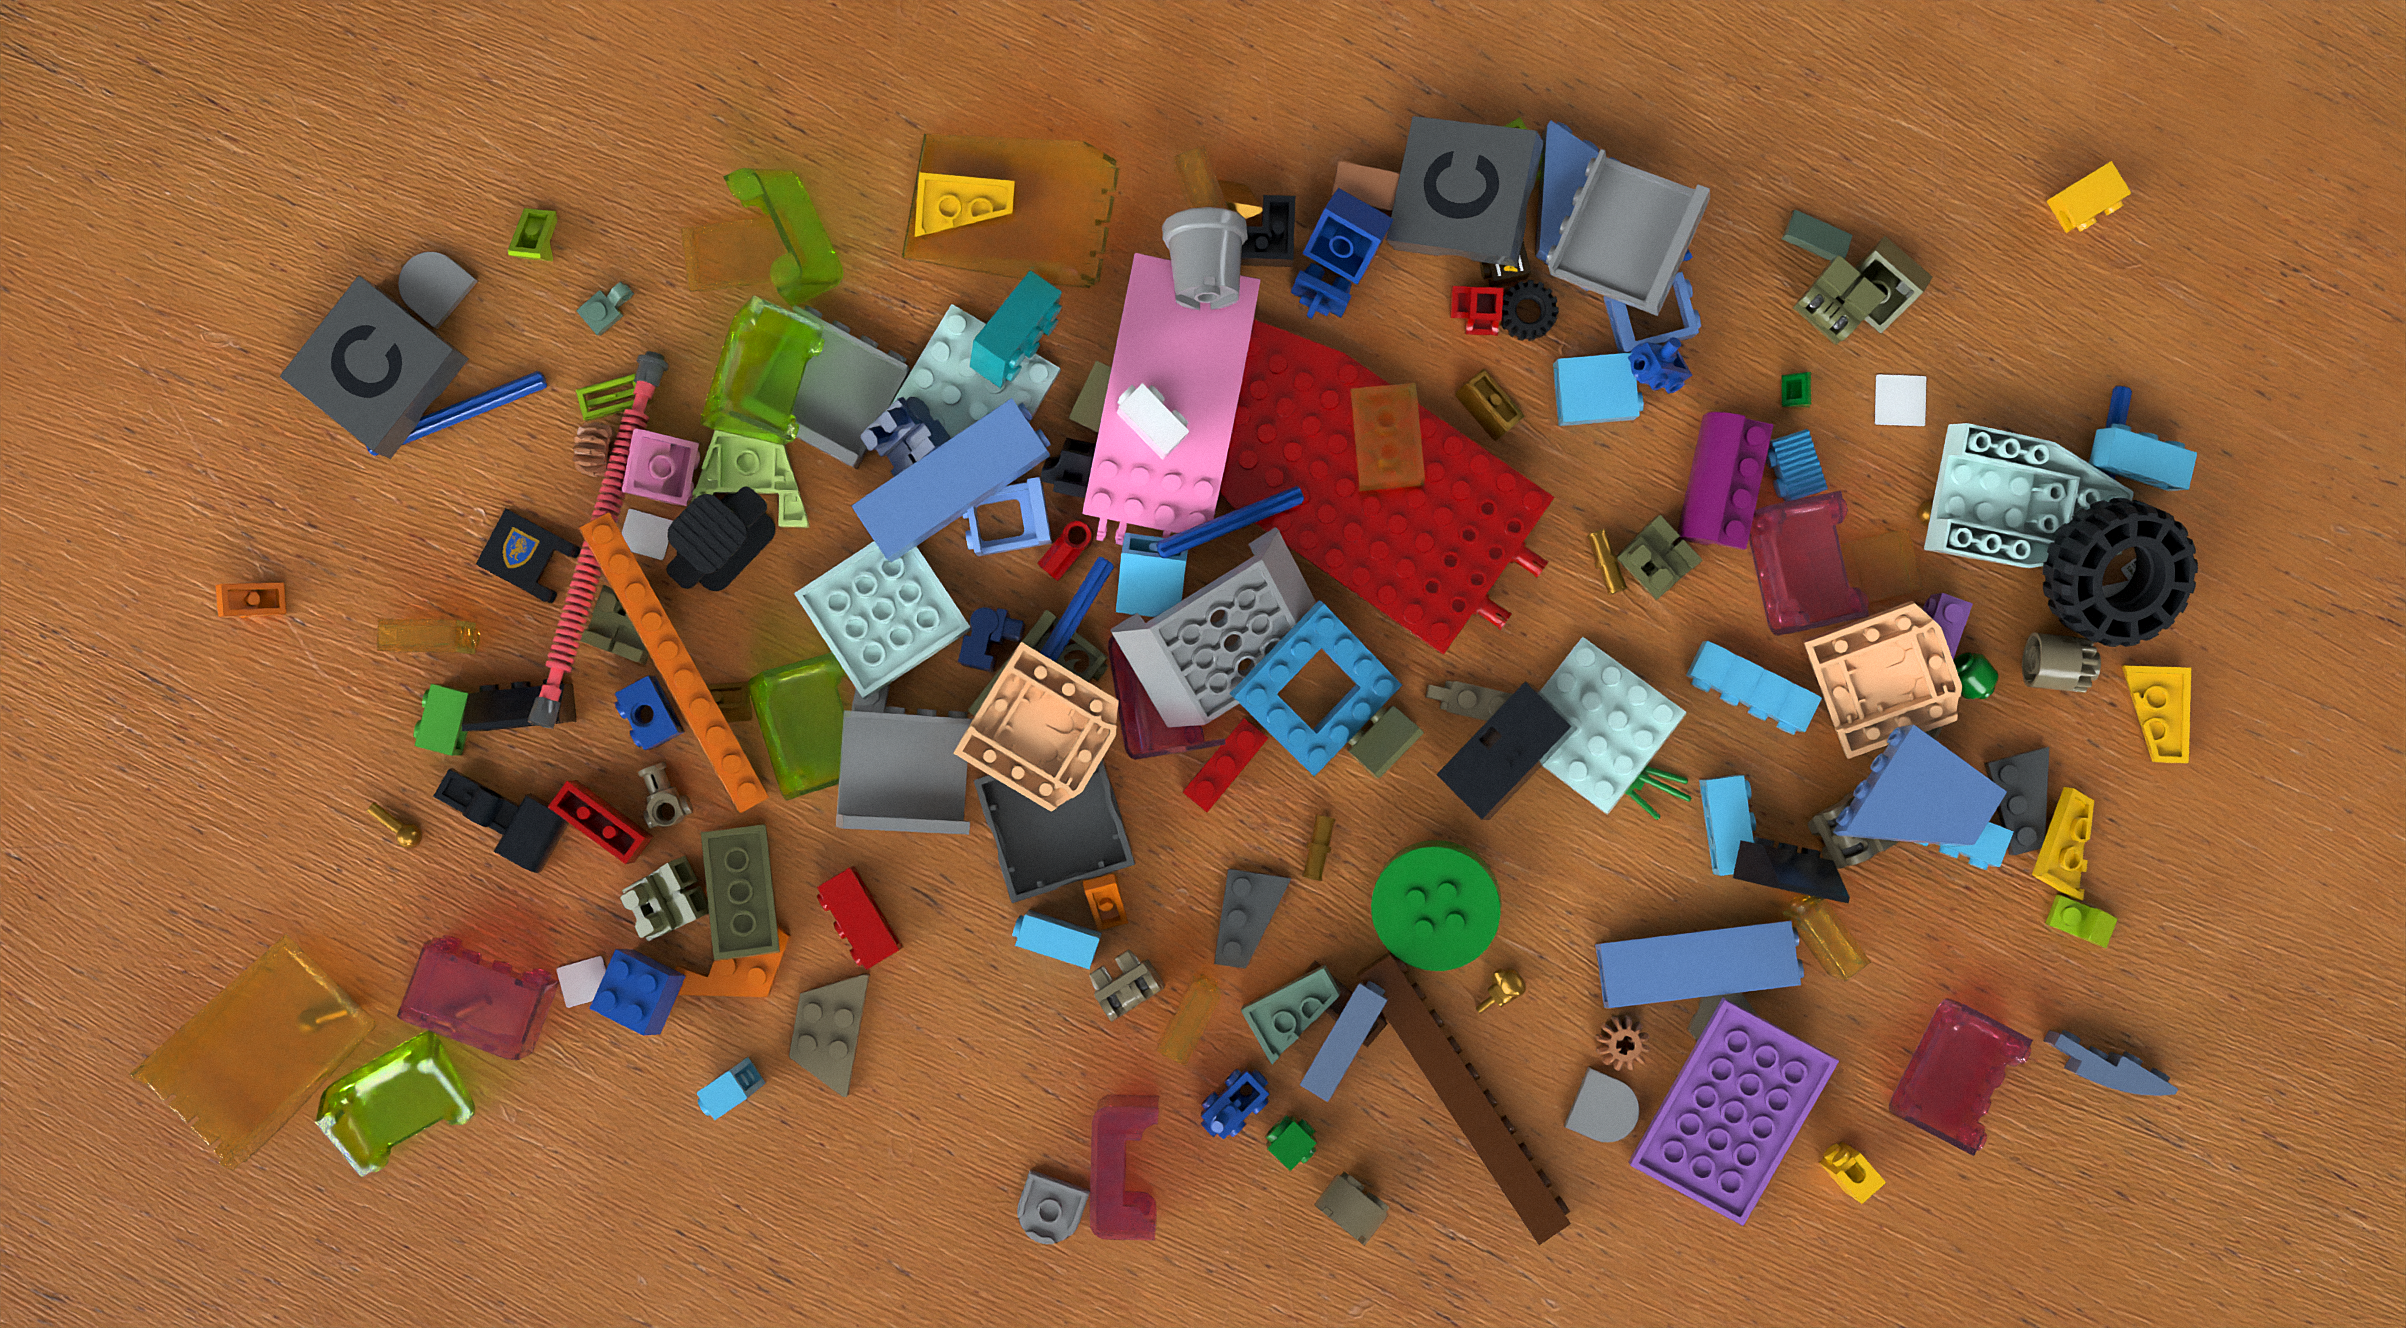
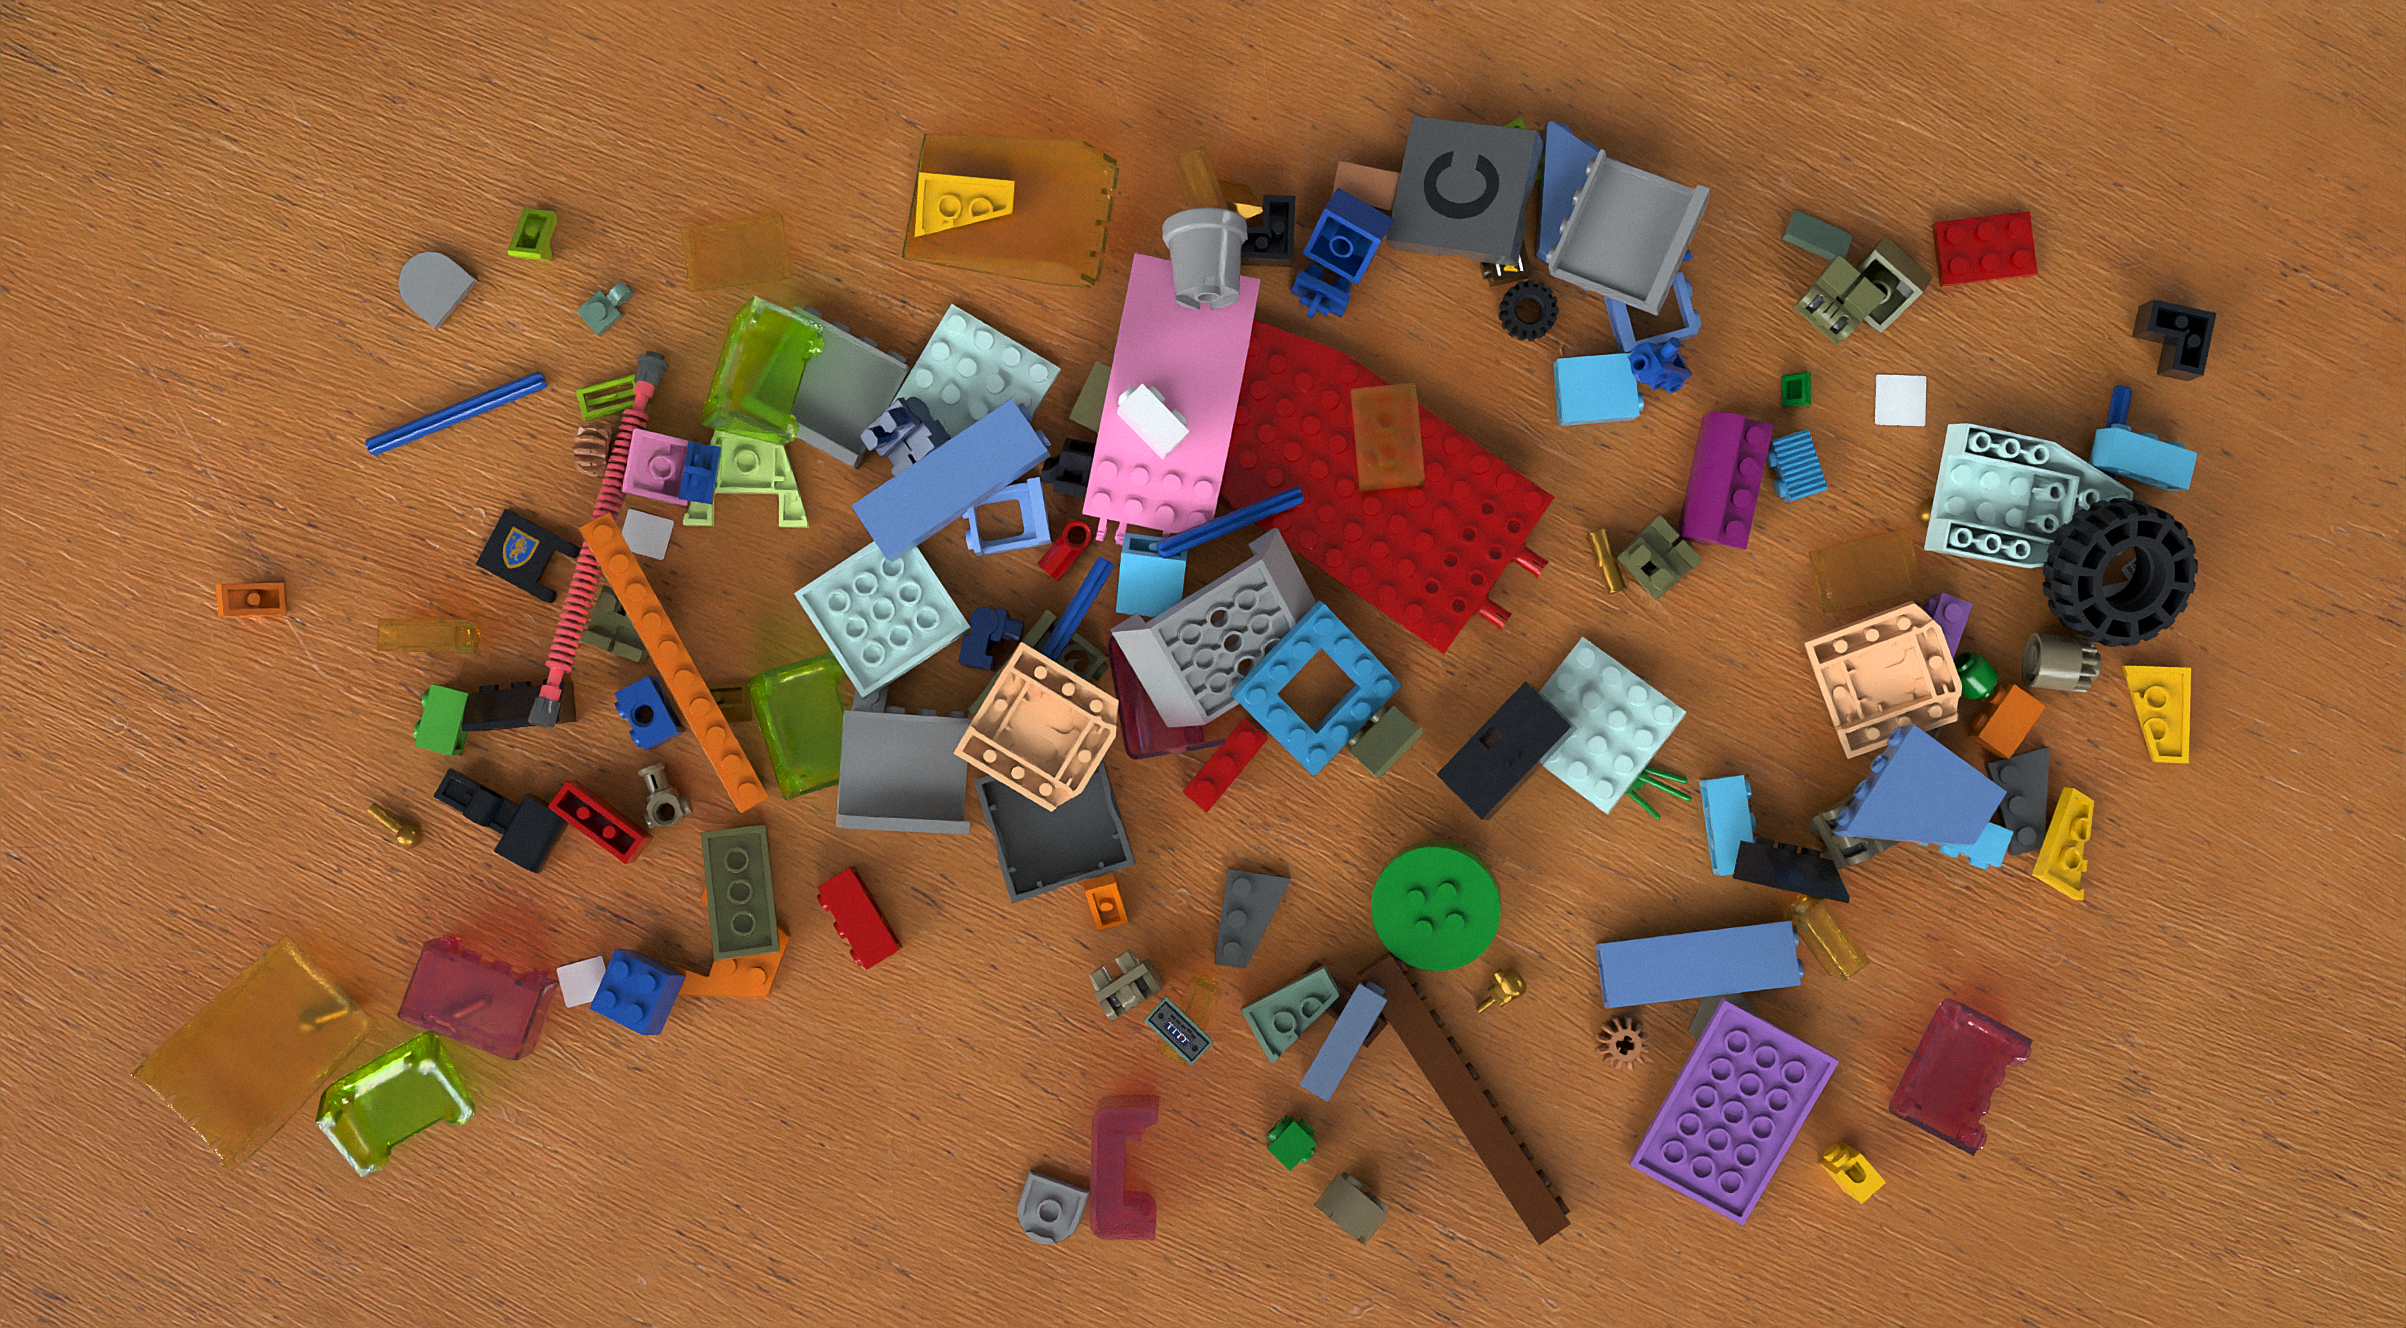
dark grey tile [280,275,469,459] -> none
olive hips [620,856,709,941] -> none
black piece [666,486,776,591] -> none
medium azure brick [696,1057,765,1120] -> none
clear neon green windscreen [723,168,844,307] -> none
dark tan wing [789,973,870,1097] -> none
teal brick [969,270,1062,389] -> none
medium azure brick [1012,910,1102,970] -> none
blue brick [1201,1068,1269,1140] -> none
pearl gold pin [1302,815,1336,881] -> none
dark tan hinge [1425,681,1513,721] -> none
red brick [1450,286,1503,336] -> none
pearl gold slope [1455,369,1525,441] -> none
light grey tile [1564,1067,1639,1143] -> none
medium azure brick [1686,641,1822,735] -> none
clear pink windscreen [1749,491,1869,636] -> none
sand blue slope [2043,1029,2178,1096] -> none
lime slope [2045,895,2118,948] -> none
yellow brick [2046,161,2131,233] -> none
none -> blue hips [679,442,722,505]
none -> tile [1144,996,1214,1066]
none -> red plate [1932,211,2038,287]
none -> orange brick [1968,684,2046,759]
none -> black brick [2132,300,2217,381]

